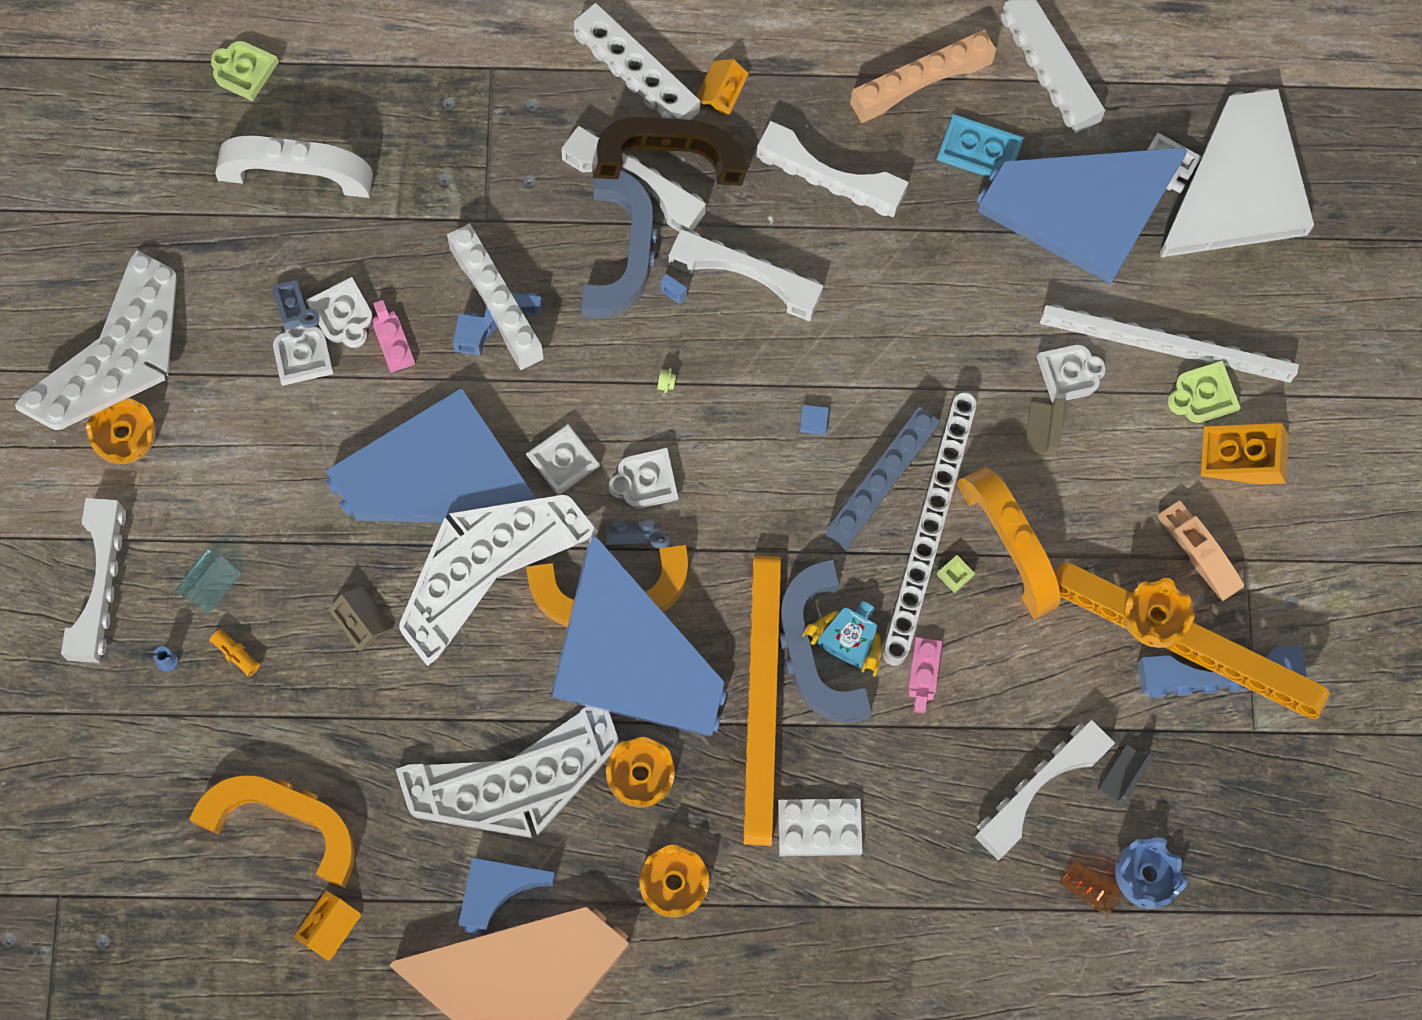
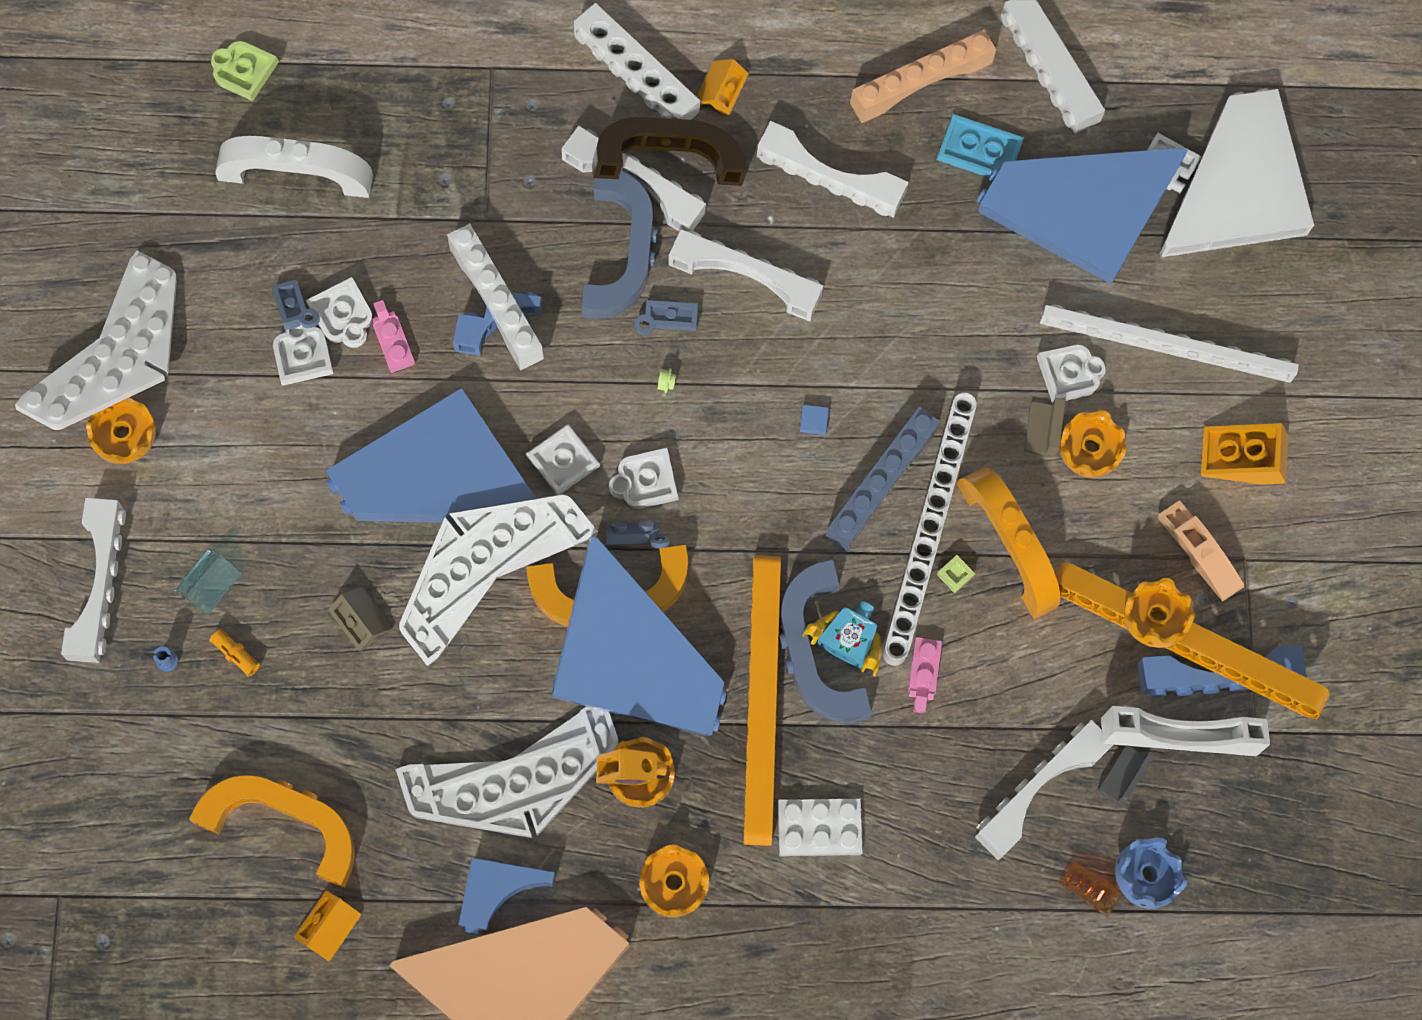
medium blue tile [661,274,687,304] -> none
yellowish green plate [1168,361,1240,423] -> none
none -> light orange torso [596,749,666,785]
none -> sand blue hinge [634,300,698,336]
none -> light orange plate [1059,410,1127,478]
none -> white arch [1101,706,1270,756]

